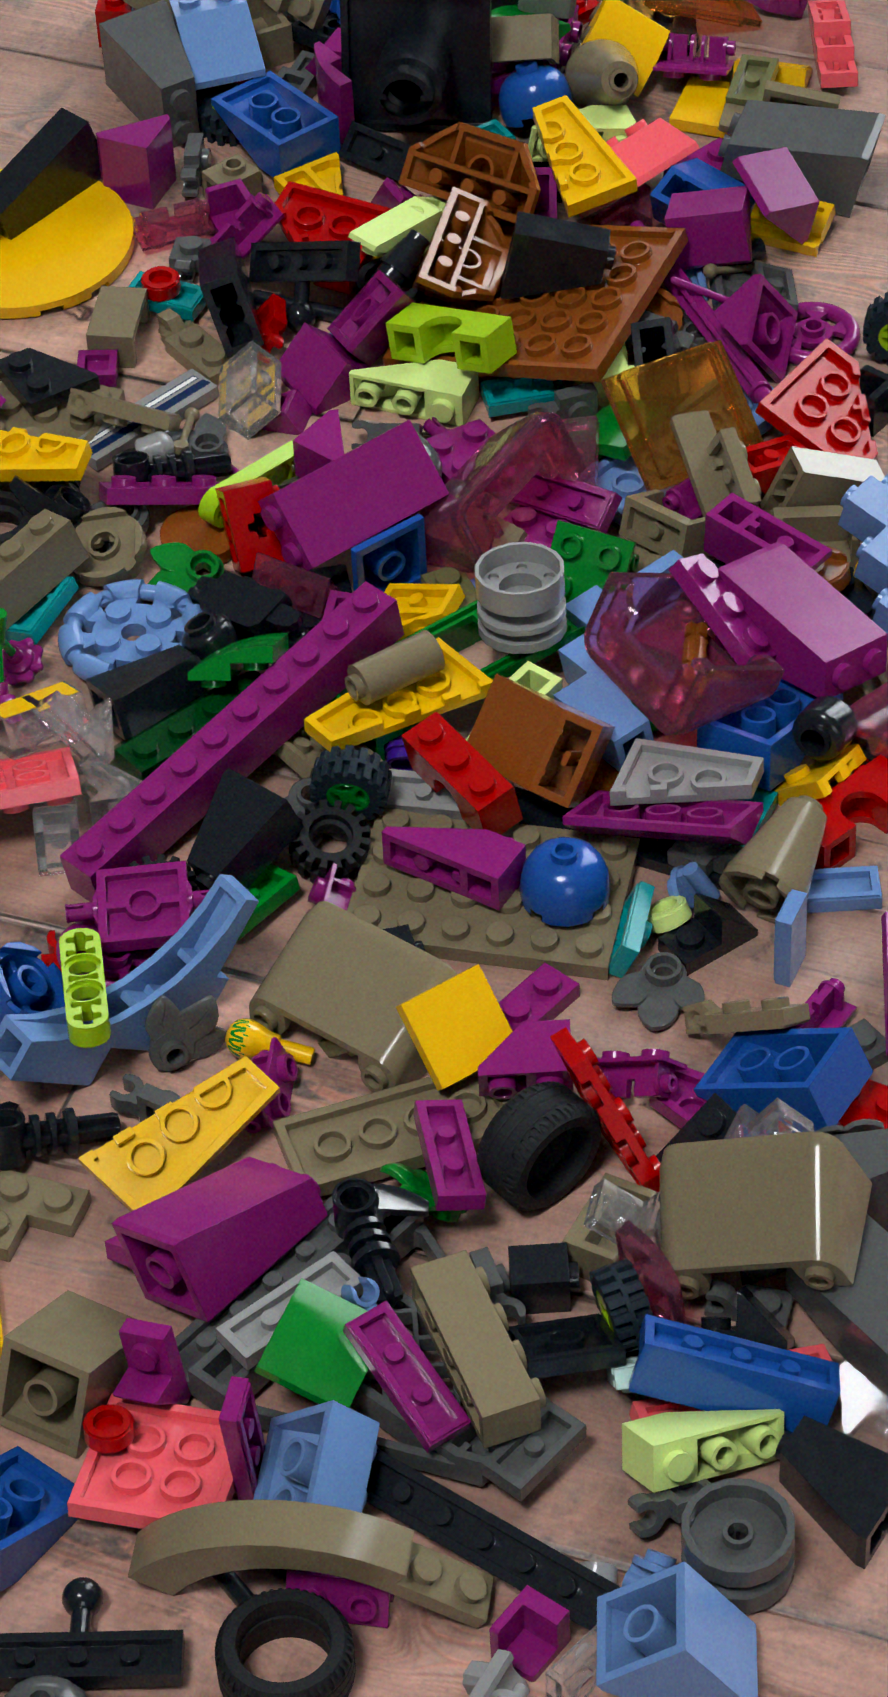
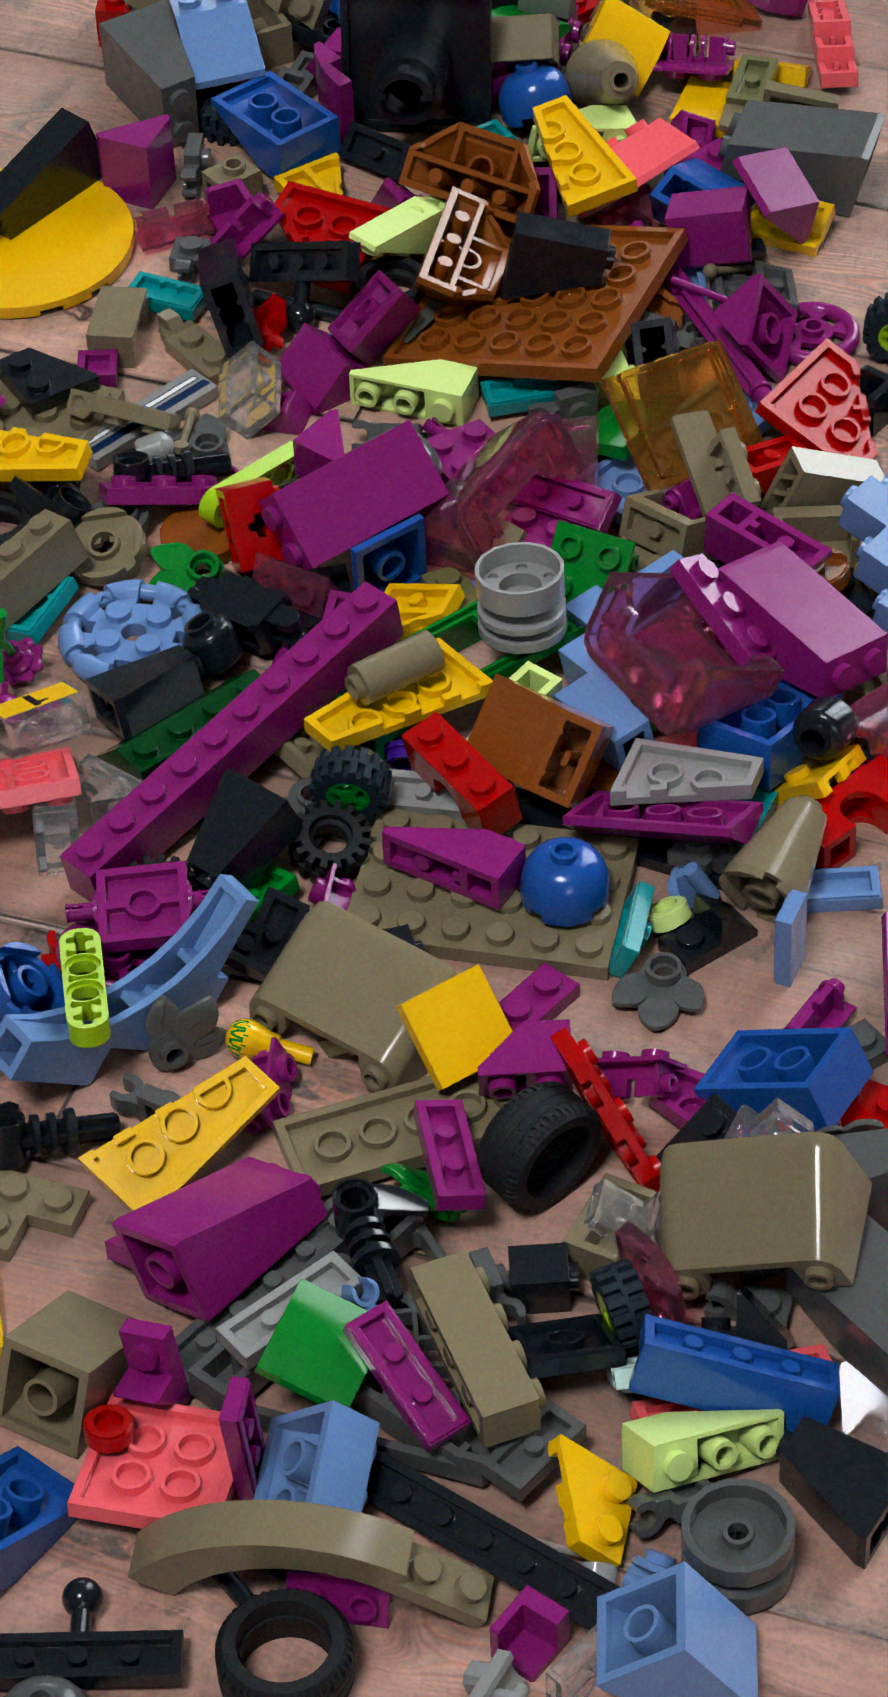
clear slope [32,690,114,772] -> none
red tile [141,266,181,302] -> none
green slope [188,633,288,688] -> none
black cone [376,229,430,289] -> none
lime arch [386,302,517,374] -> none
dark orange axle [680,621,709,691] -> none
dark tan hinge [683,996,810,1034] -> none
none -> black plate [224,886,310,982]
none -> yellow wing [547,1434,638,1567]
none -> magenta slope [670,110,715,148]

